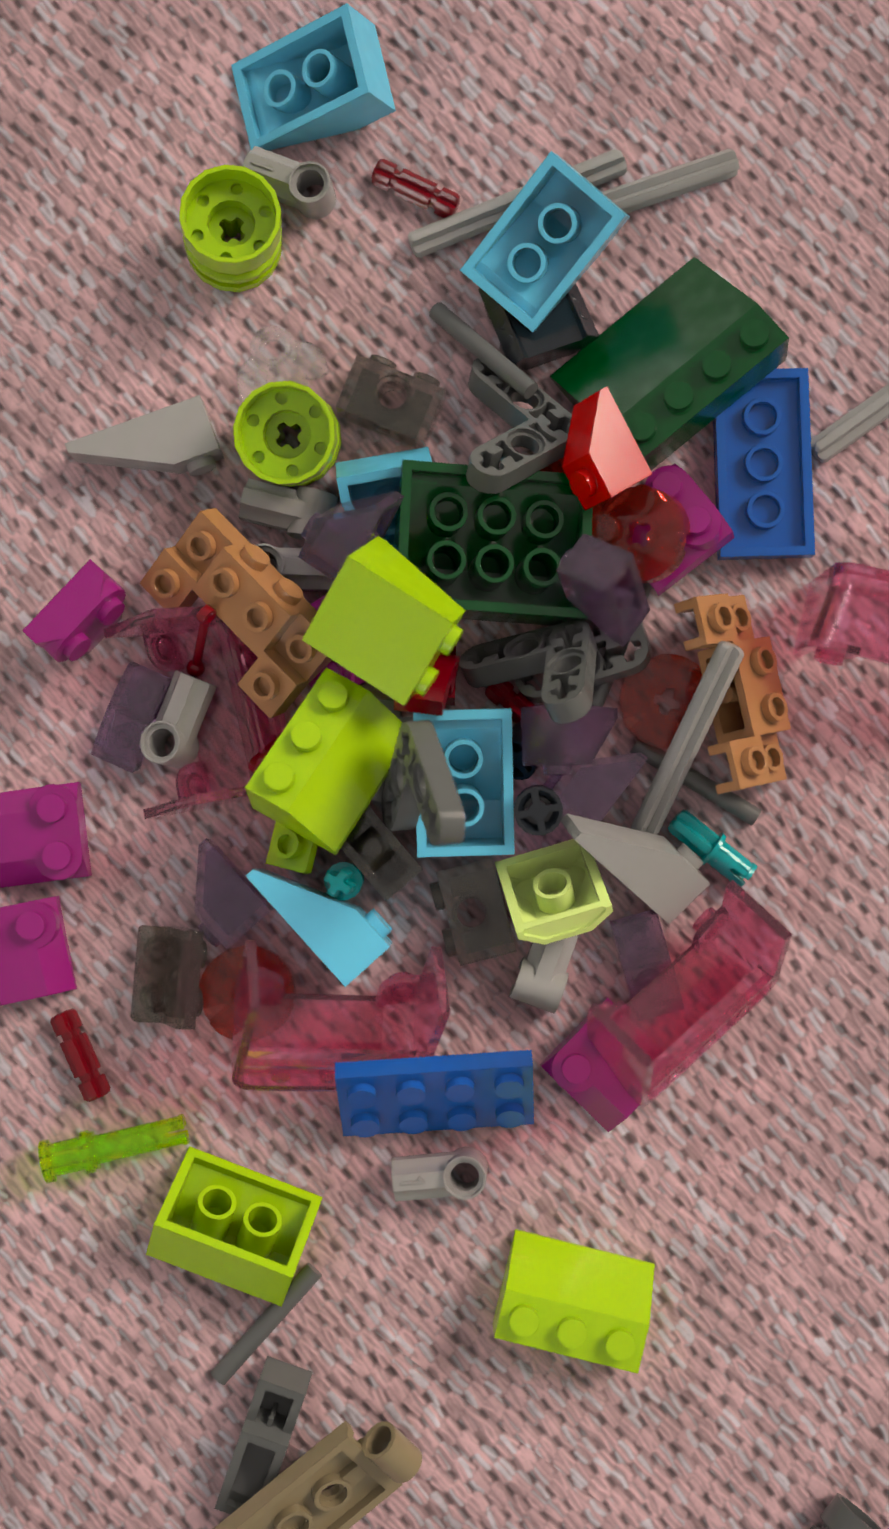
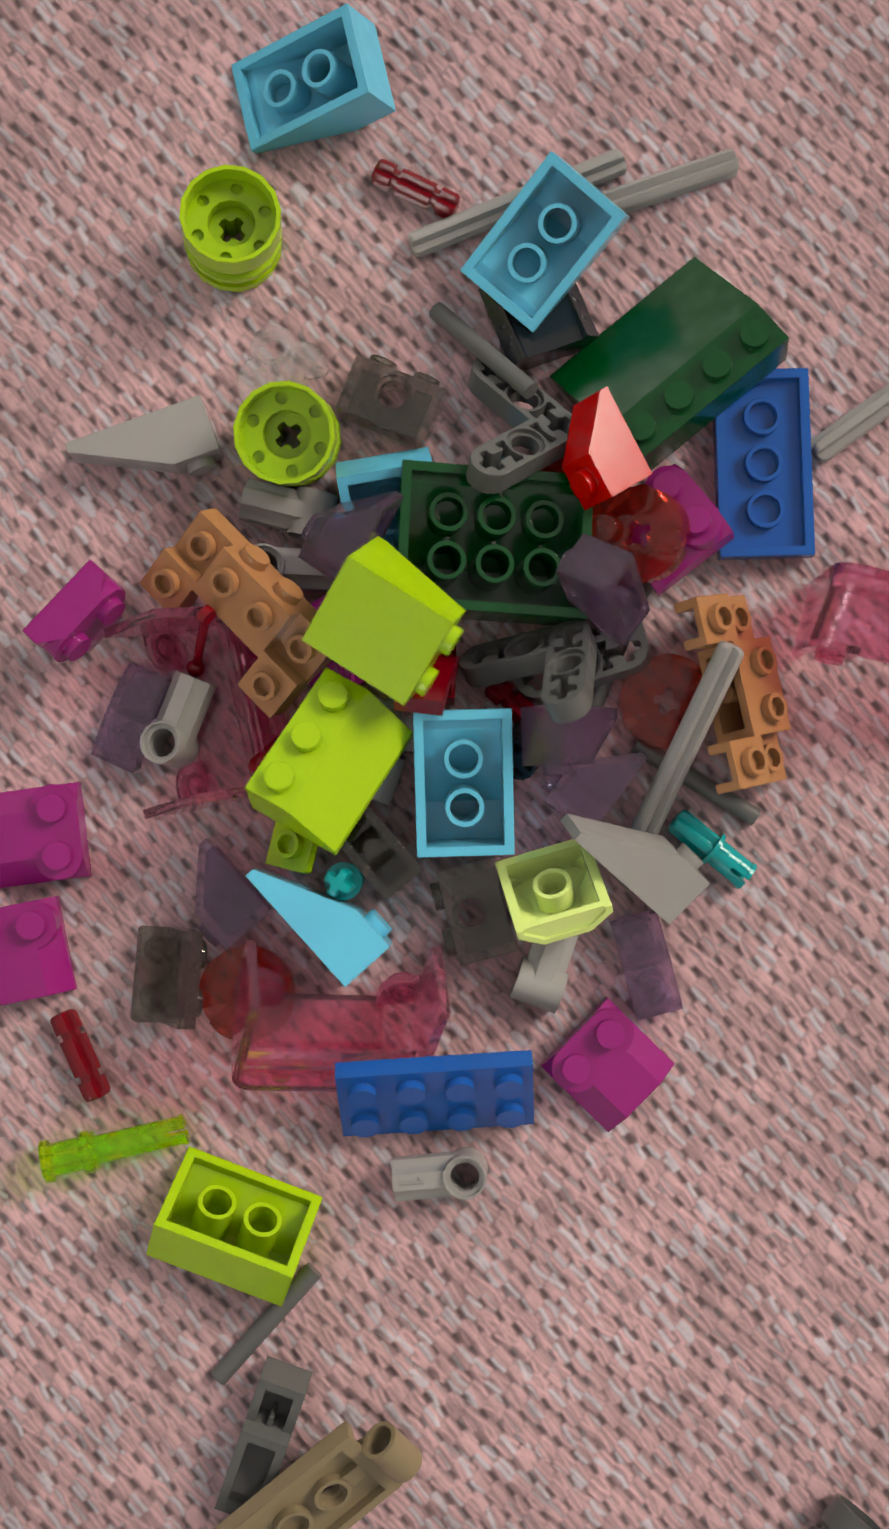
light grey piece [242,146,337,219] -> none
dark grey beam [381,720,465,846] -> none
lime slope [493,1229,655,1374] -> none
black wheel [514,785,563,835] -> none
clear pink windscreen [587,880,792,1108] -> none

